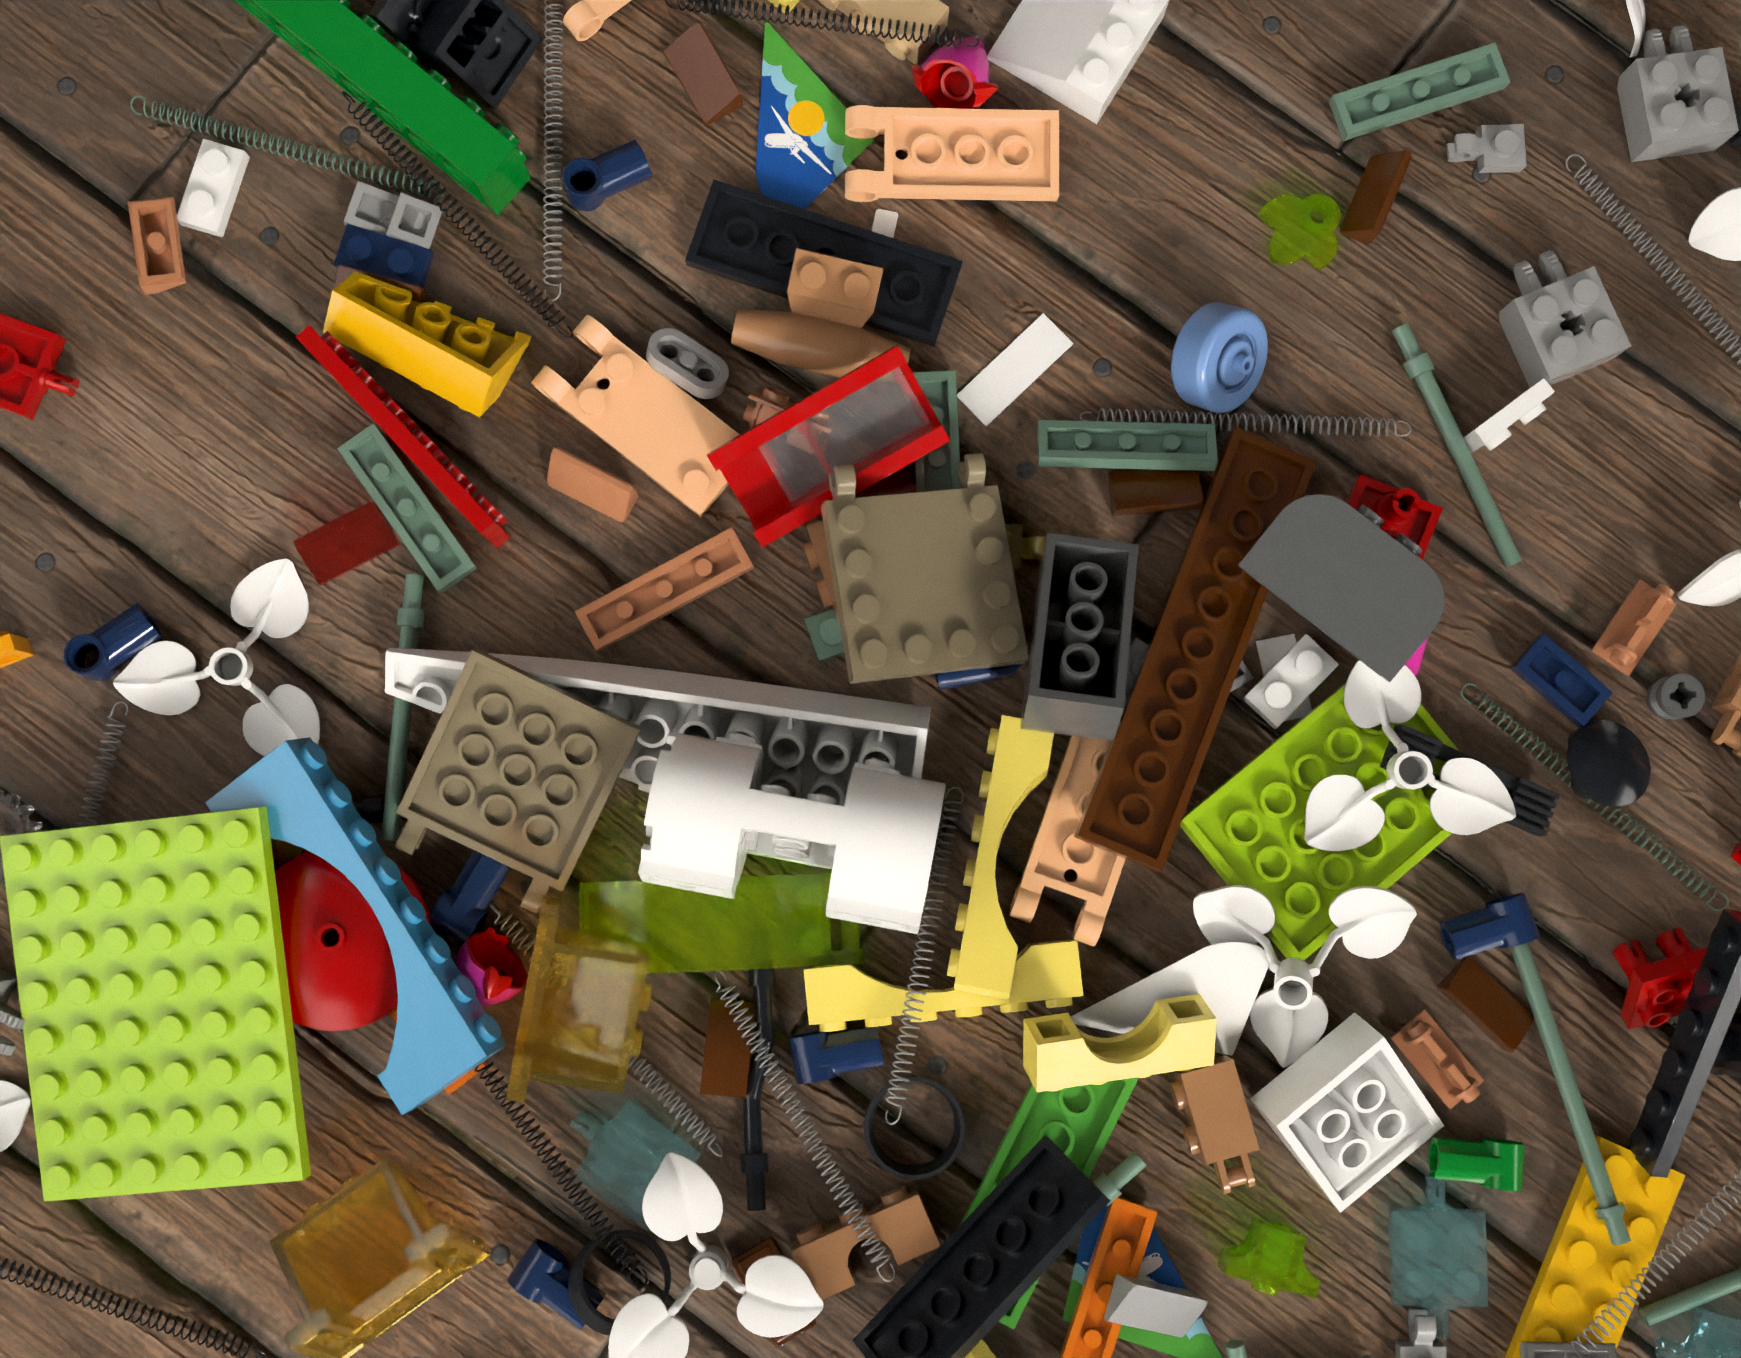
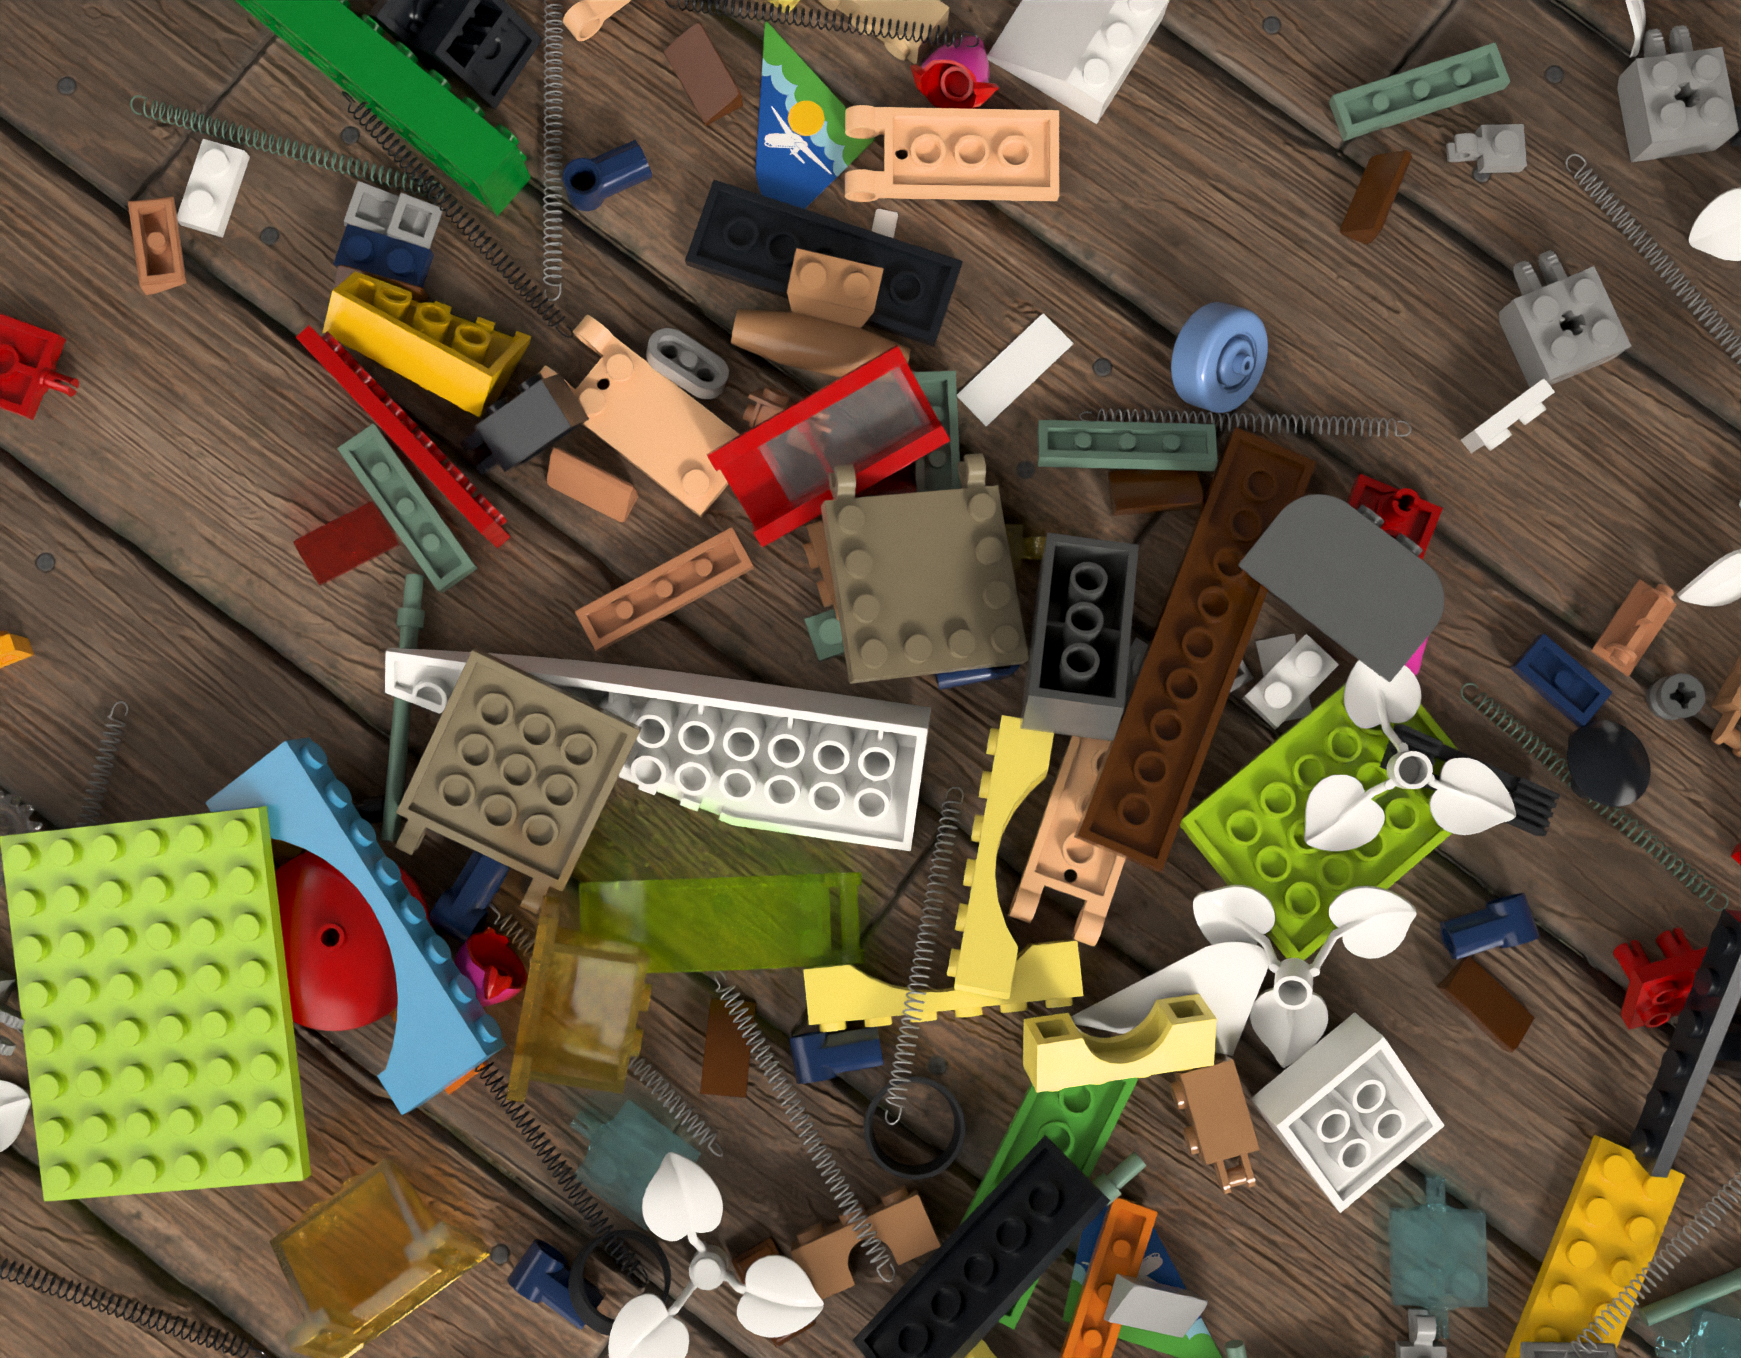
dark blue piece [64,603,163,681] -> none
white plant [113,559,320,756] -> none
white cylinder [638,732,946,934] -> none
black bar [740,931,776,1211] -> none
clear neon green brick [1217,1217,1321,1299] -> none
clear neon green plate [1258,194,1341,271] -> none
nougat hinge [1390,1009,1484,1110] -> none
sand green bar [1392,323,1522,568] -> none
green piece [1427,1137,1525,1191] -> none
sand green bar [1510,943,1631,1245] -> none
none -> black hinge [460,373,589,475]

